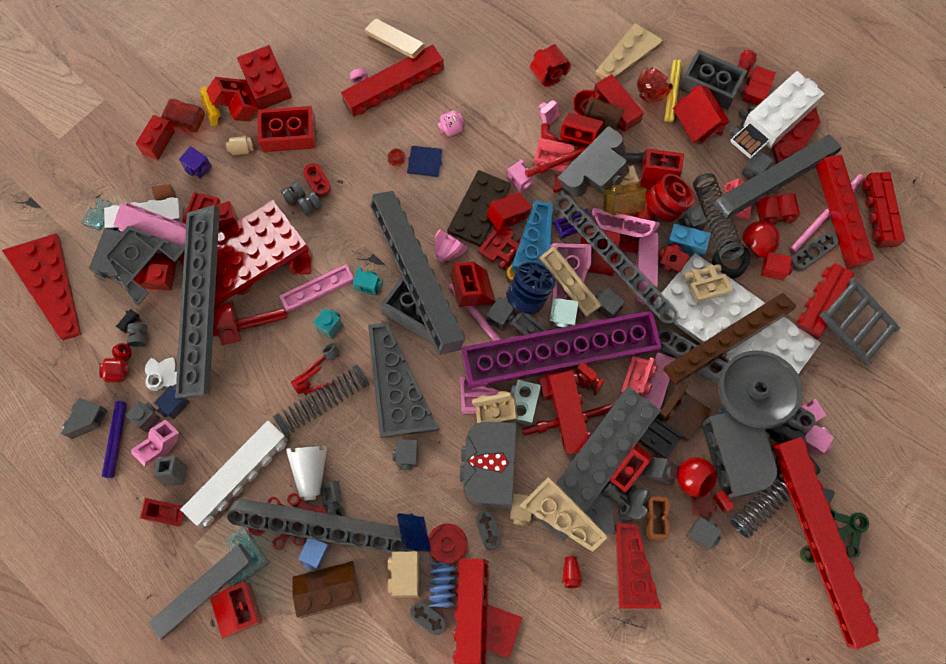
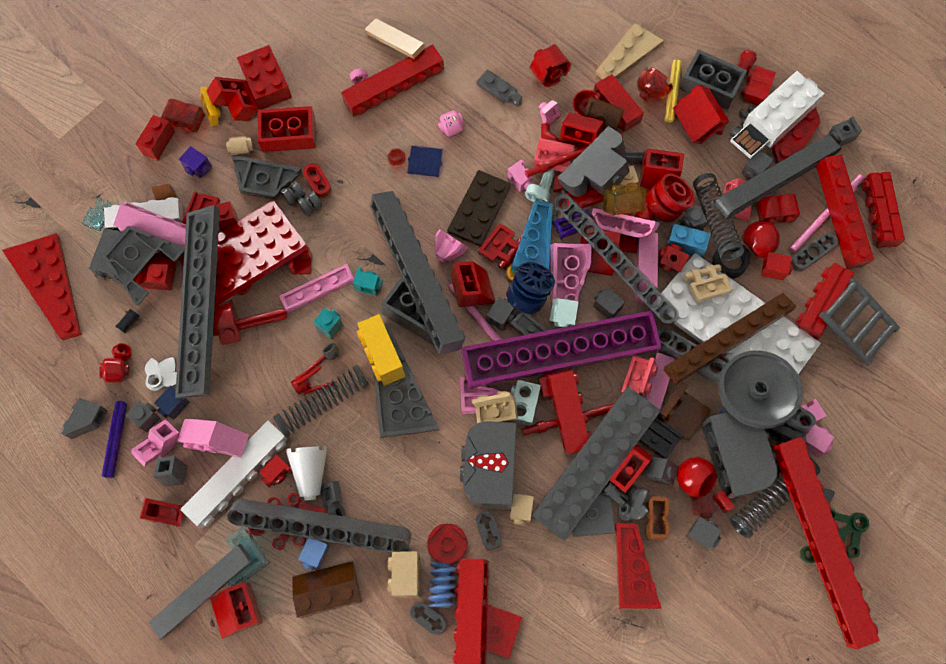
dark grey wheel [127,323,148,347] -> none
dark grey brick [392,440,418,470] -> none
clear blue piece [397,513,431,552] -> none
red brick [486,192,532,231] -> none
tan wing [519,476,608,552] -> none
tan tile [539,246,602,317] -> none
red cone [562,556,583,589] -> none
red plate [576,362,605,396] -> none
none -> bright pink wedge [177,419,249,458]
none -> dark grey wing [232,155,301,200]
none -> red brick [259,455,292,488]
none -> yellow brick [356,314,405,386]
none -> dark grey hinge [477,69,523,107]
none -> light aqua piece [525,169,555,203]
none -> red plate [565,186,605,208]
none -> dark grey brick [828,117,862,146]

